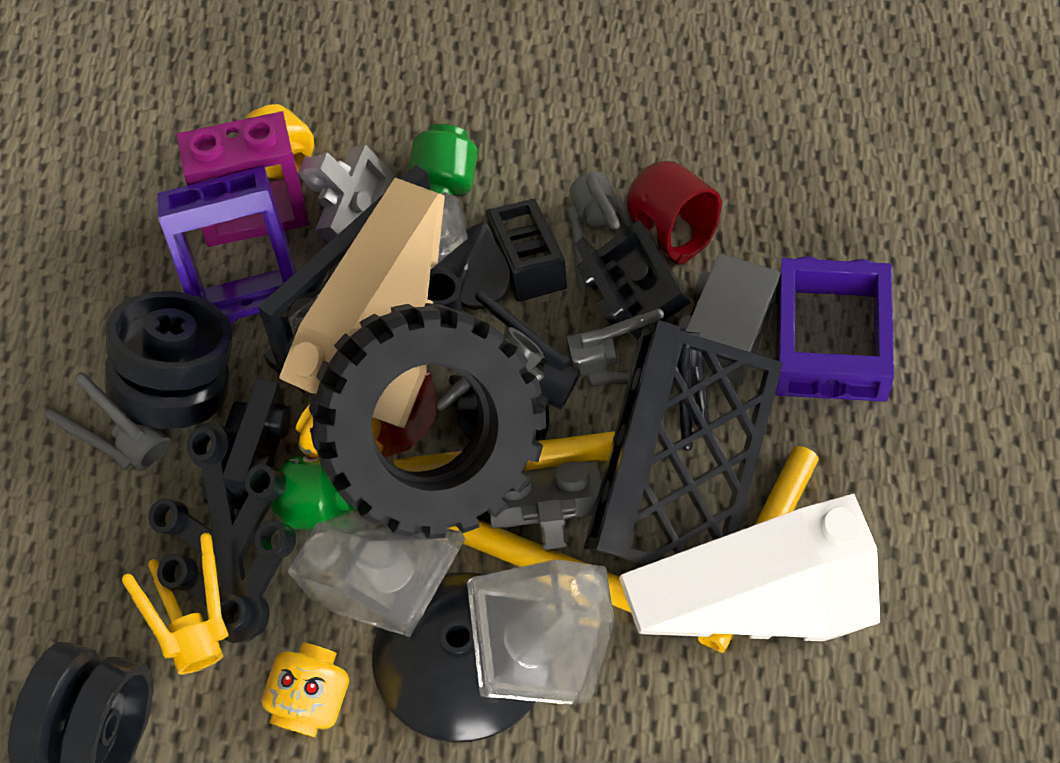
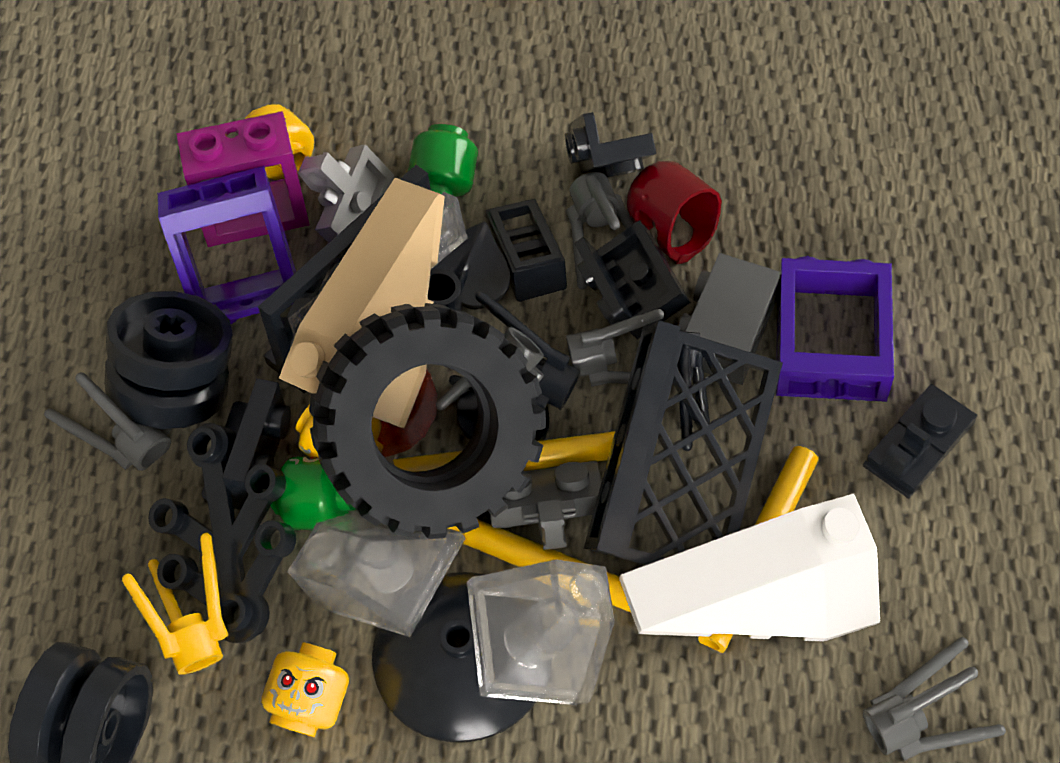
none -> black bracket [565,112,657,178]
none -> dark grey plant [862,637,1006,761]
none -> black plate [863,383,978,499]

